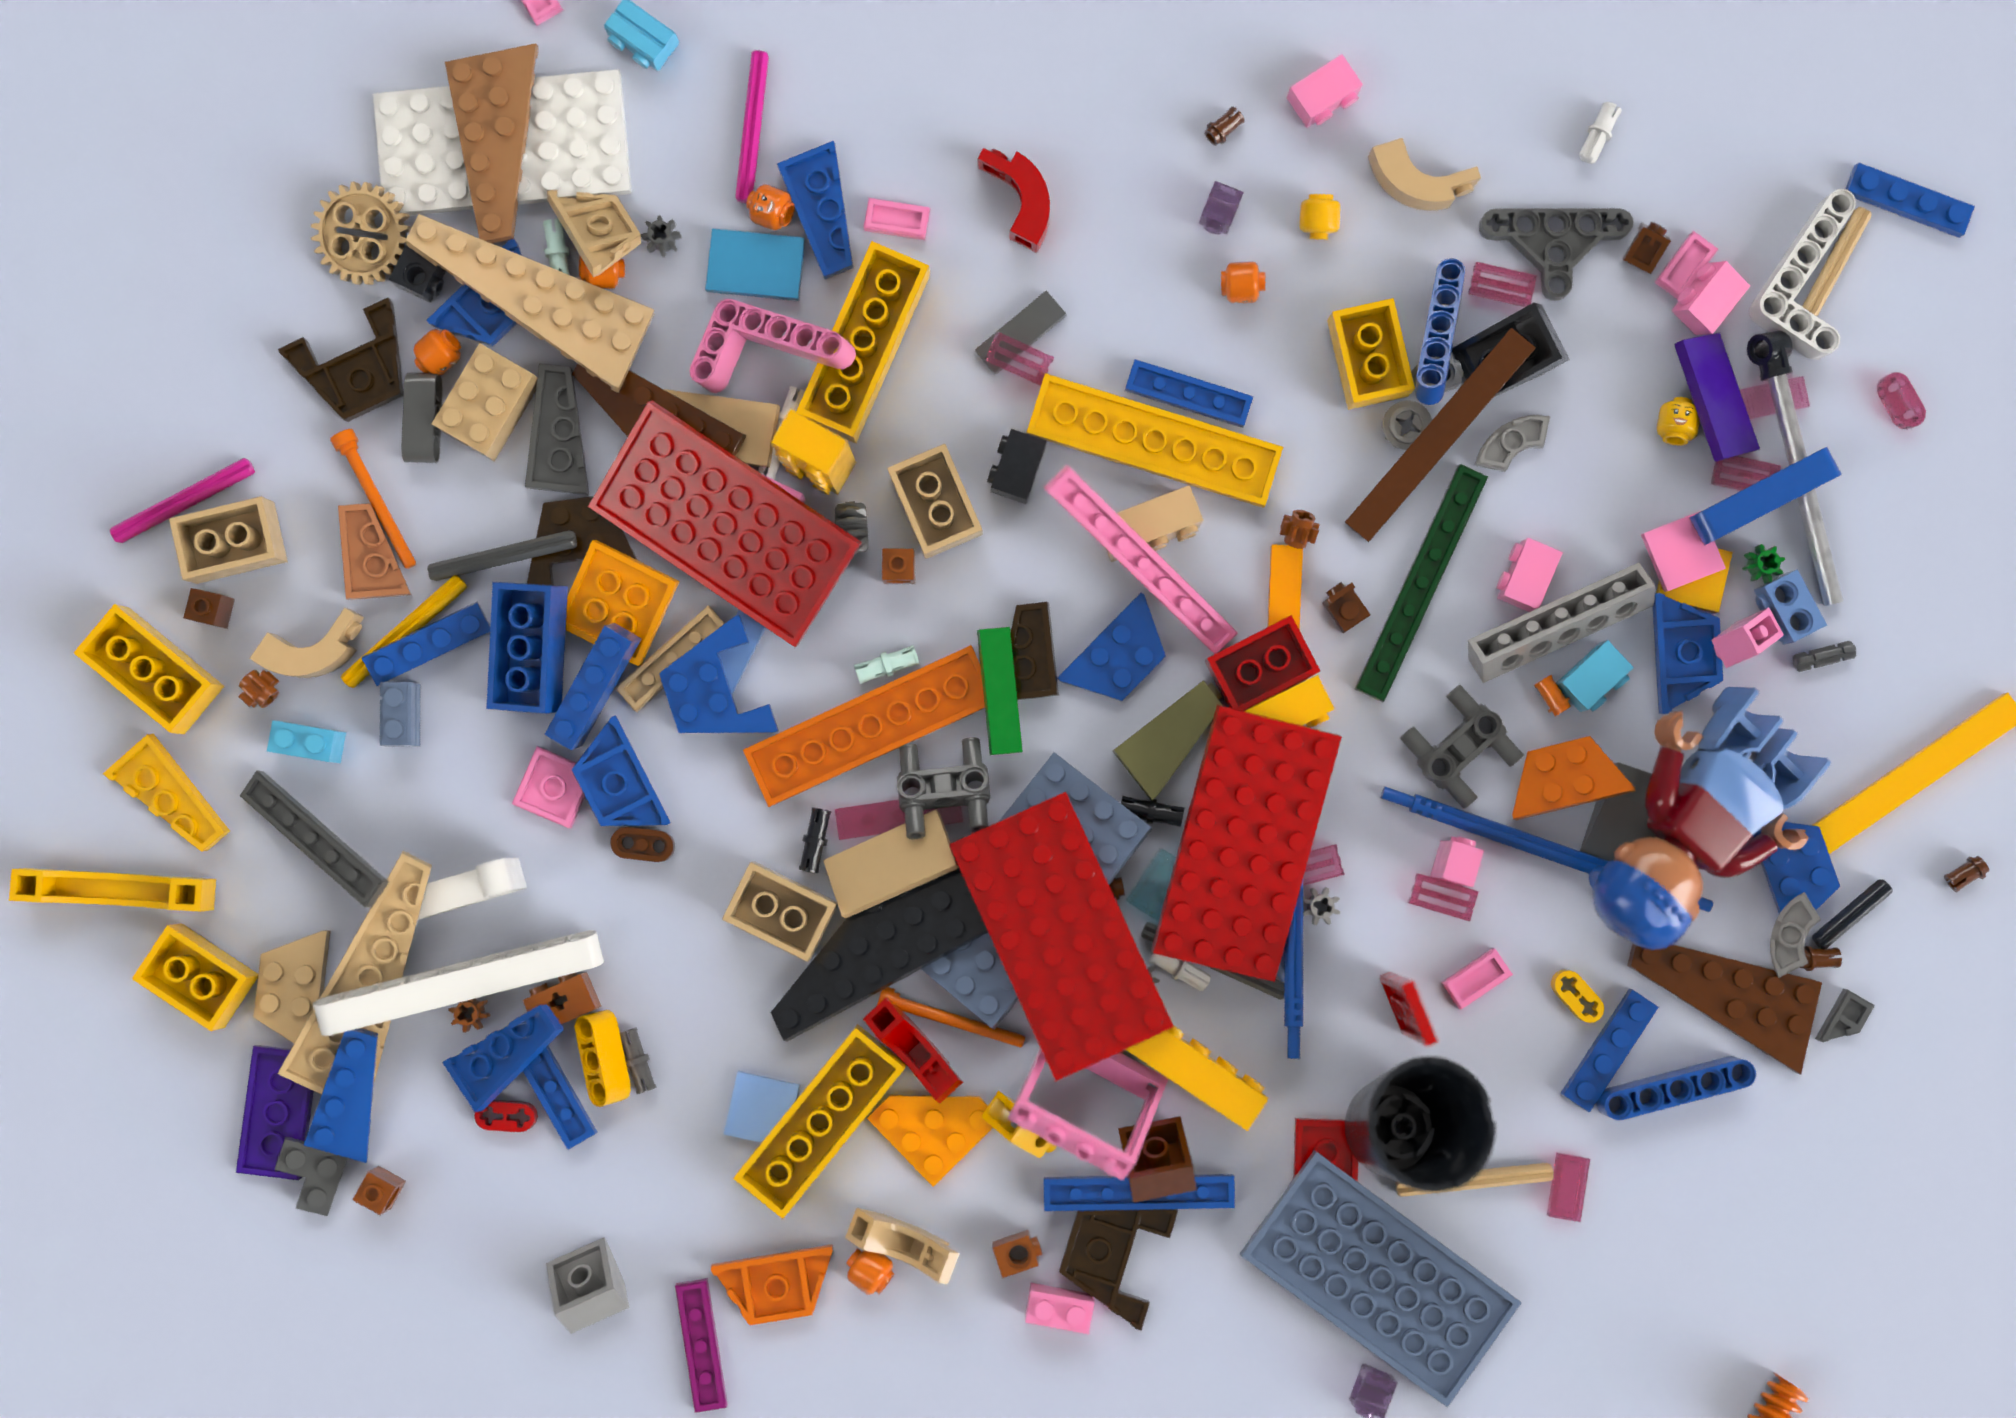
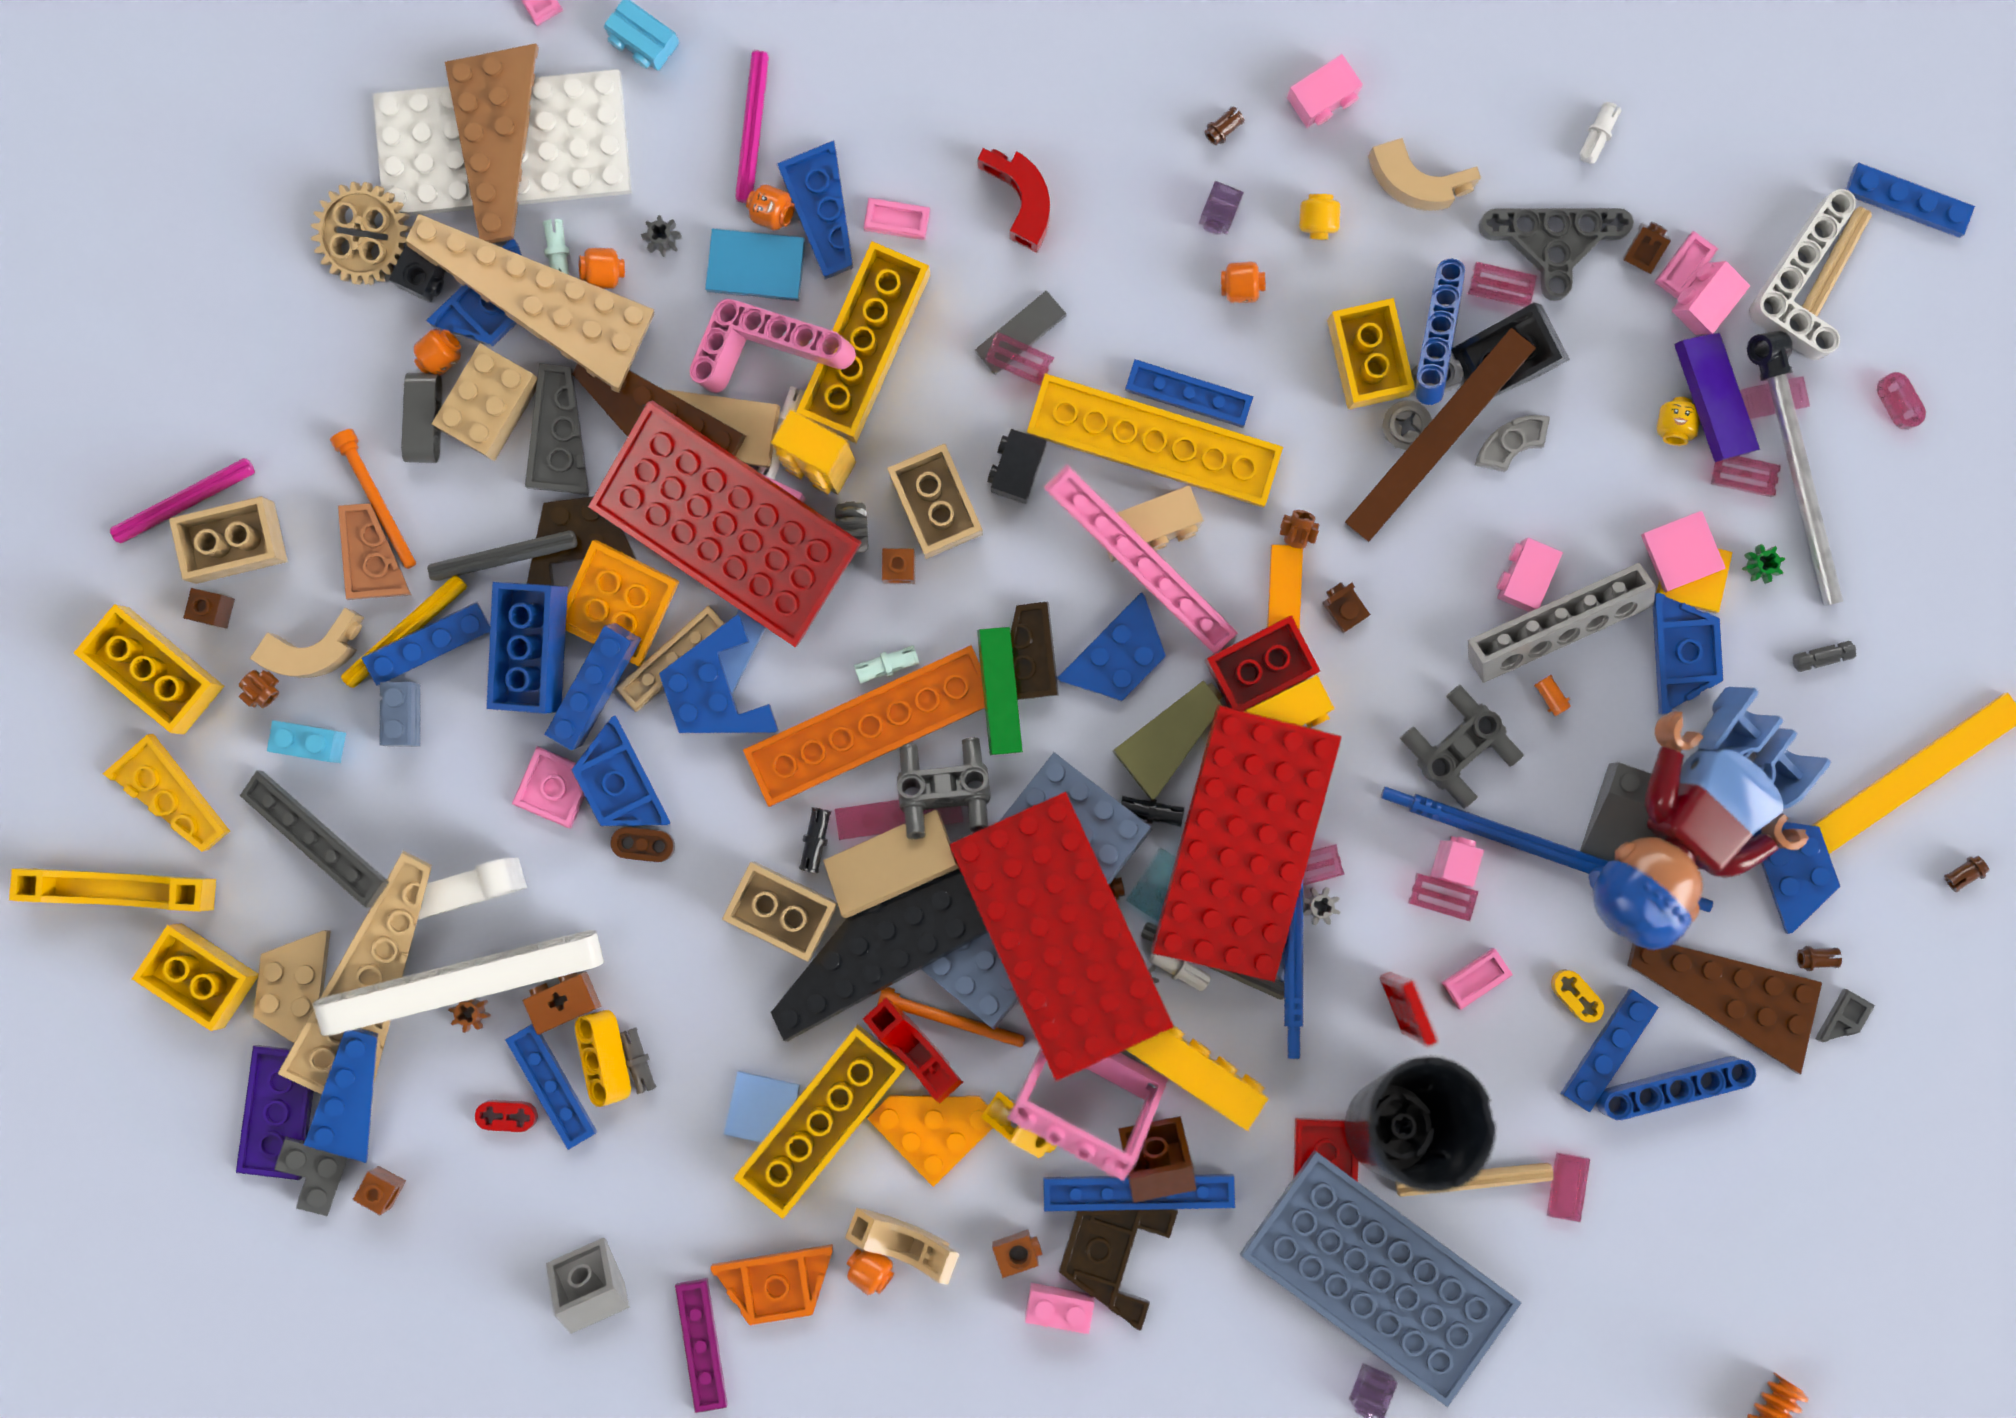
dark brown wing [278,297,403,422] -> none
blue wing [442,1004,564,1112] -> none
tan wing [547,190,641,277] -> none
dark green tile [1354,464,1488,702] -> none
orange wing [1512,736,1636,820] -> none
medium azure brick [1556,640,1634,712] -> none
blue beam [1689,447,1842,545] -> none
bright pink brick [1711,608,1784,668] -> none
medium blue brick [1754,569,1827,645] -> none
light grey tile [1770,892,1821,978] -> none
black axle [1812,879,1893,949] -> none

